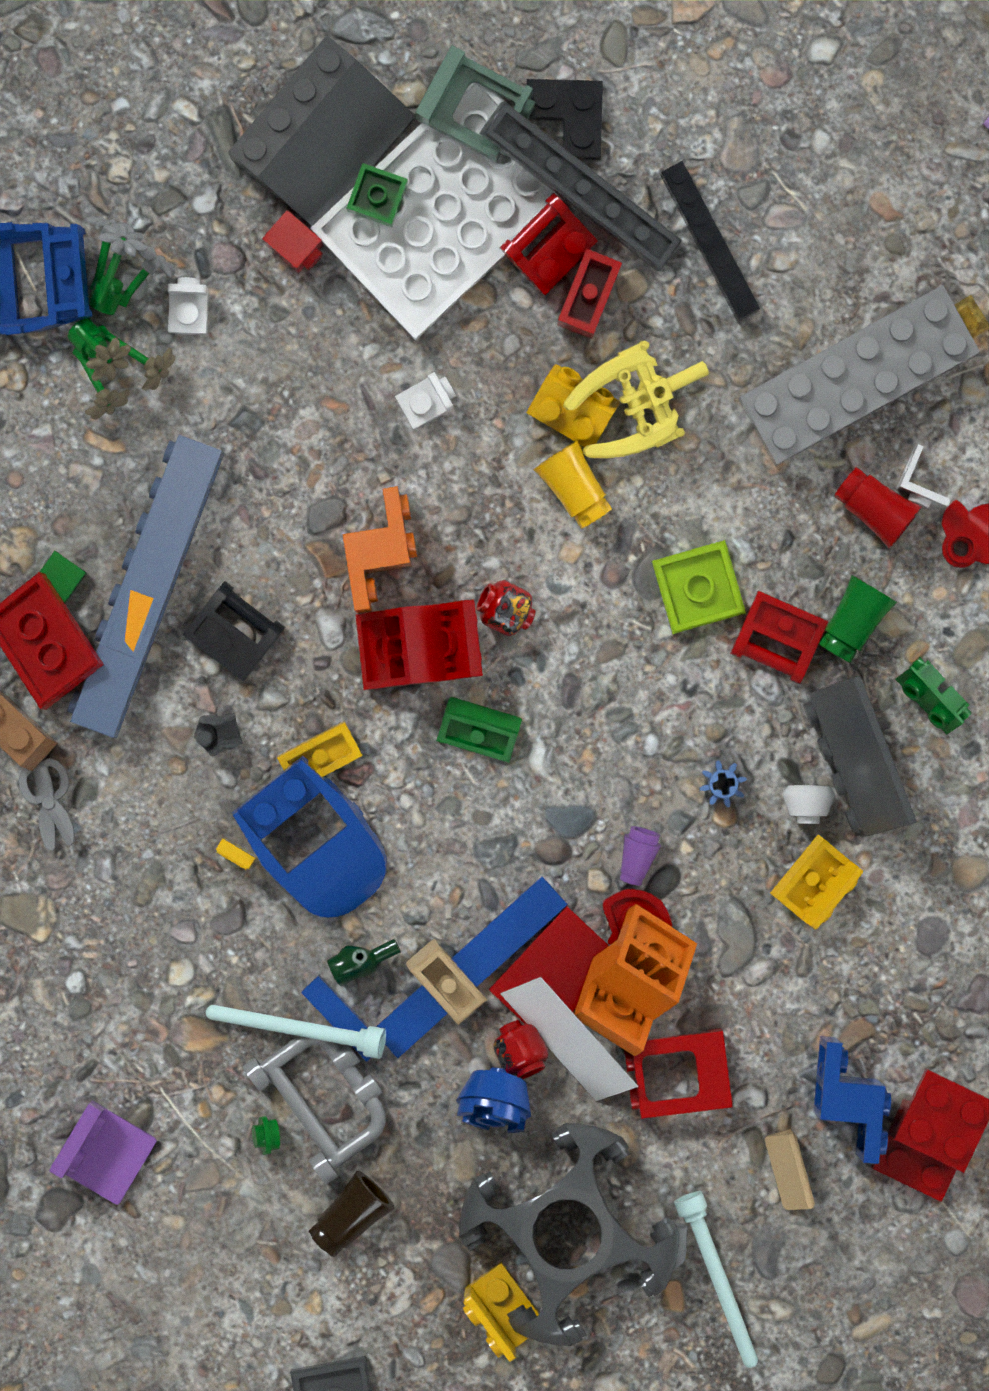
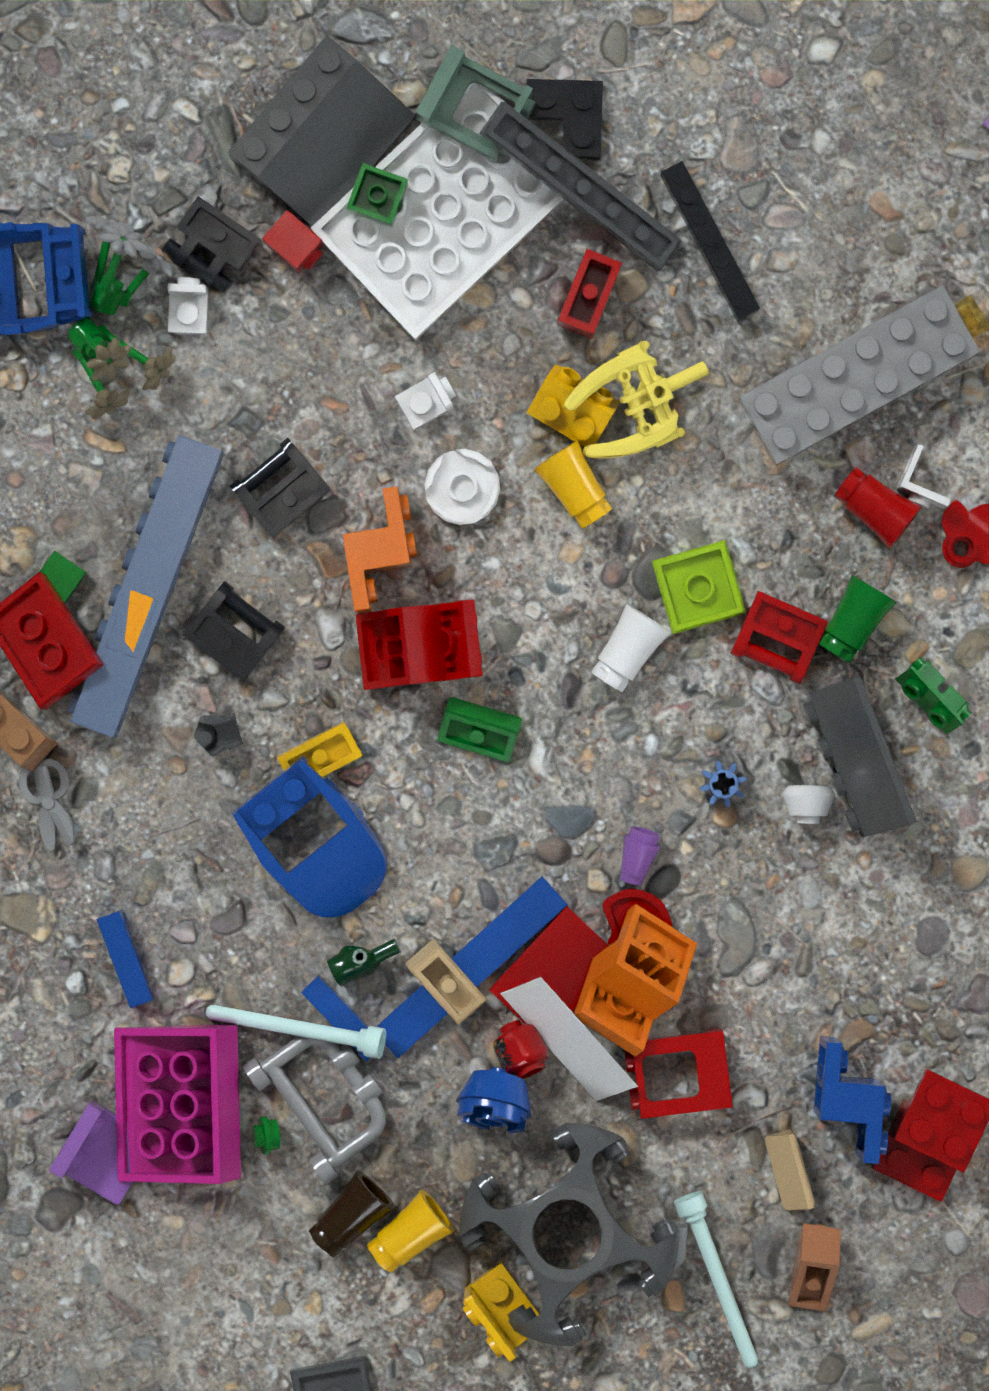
yellow tile [216,837,258,870] -> none
head [476,580,536,636] -> none
red plate [499,193,598,295] -> none
yellow bracket [770,834,863,930] -> none
none -> blue piece [96,910,154,1008]
none -> dark pink slope [114,1025,241,1184]
none -> black plate [162,196,262,294]
none -> black plate [230,437,331,539]
none -> yellow plant [367,1189,455,1273]
none -> white tile [424,449,500,526]
none -> white plant [592,604,671,692]
none -> nougat slope [788,1223,841,1312]

